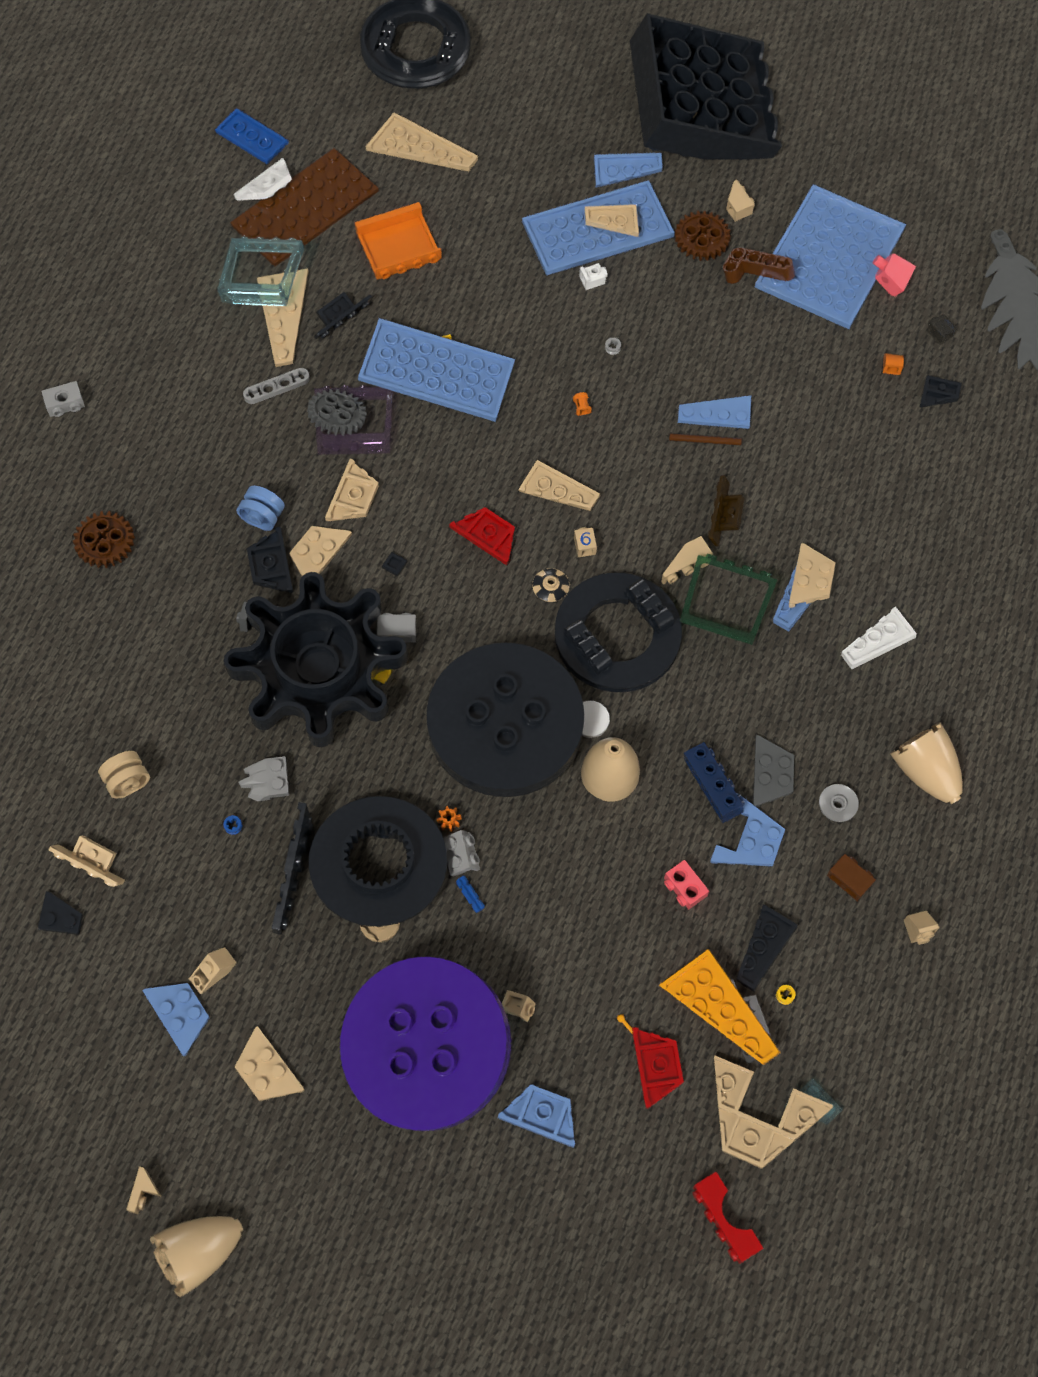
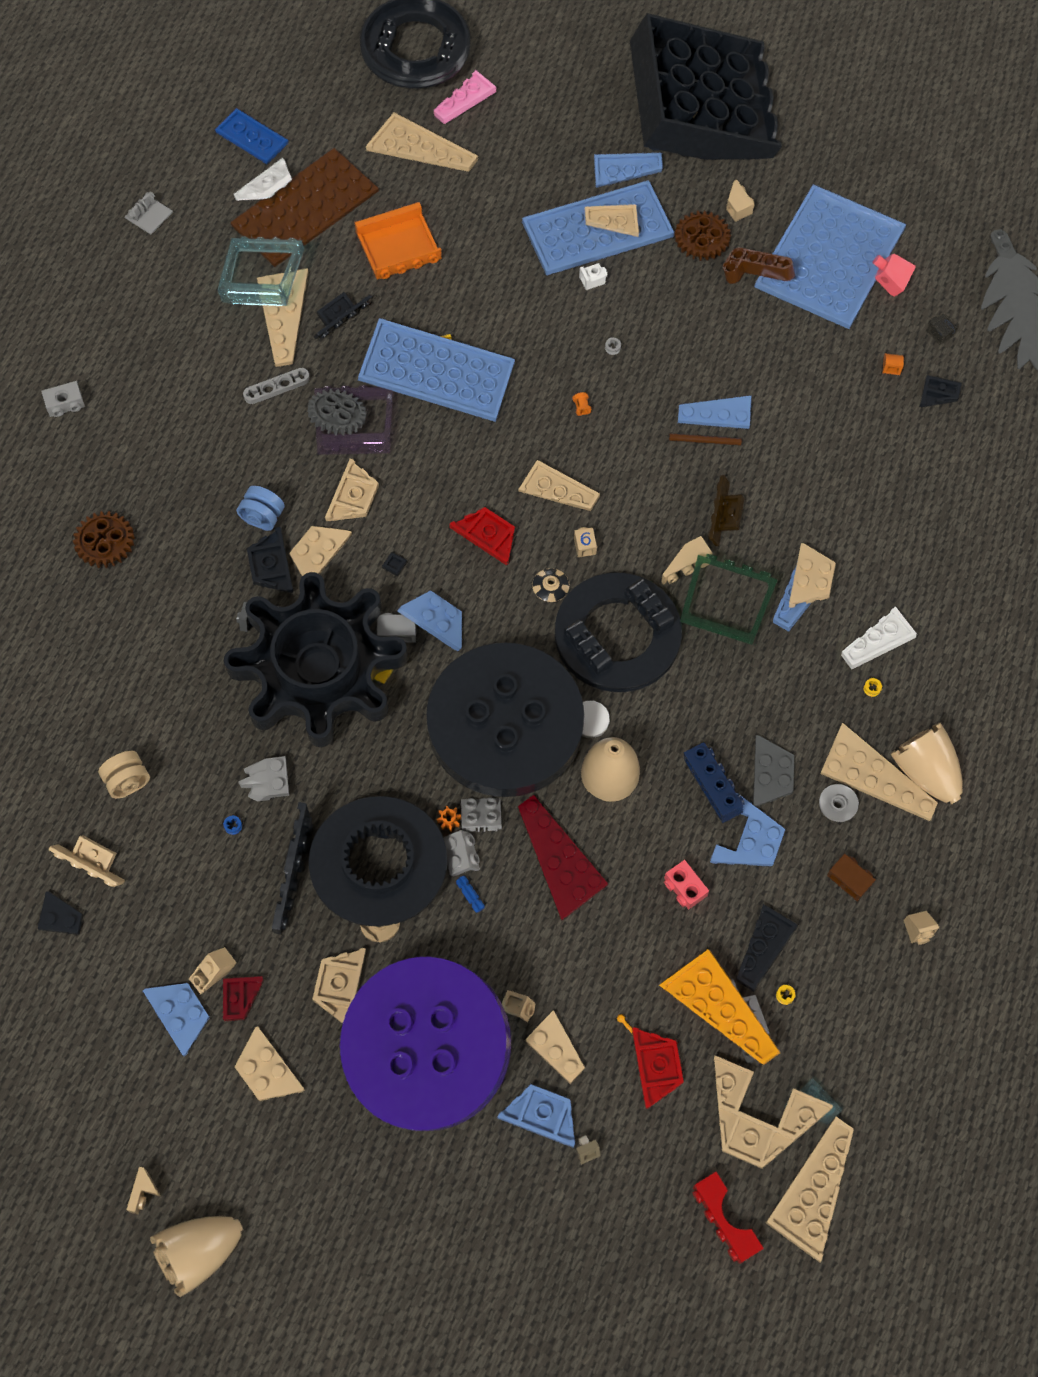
none -> light grey hinge [125,192,173,234]
none -> dark red wing [223,976,264,1021]
none -> tan wing [313,948,366,1023]
none -> medium blue wing [398,591,462,651]
none -> bright pink wing [434,70,496,124]
none -> light grey hinge [461,798,502,832]
none -> dark red wing [518,795,608,921]
none -> tan wing [525,1010,585,1084]
none -> dark tan tile [576,1135,601,1165]
none -> tan wing [766,1117,854,1262]
none -> tan wing [820,723,938,821]
none -> yellow bush [864,678,882,697]

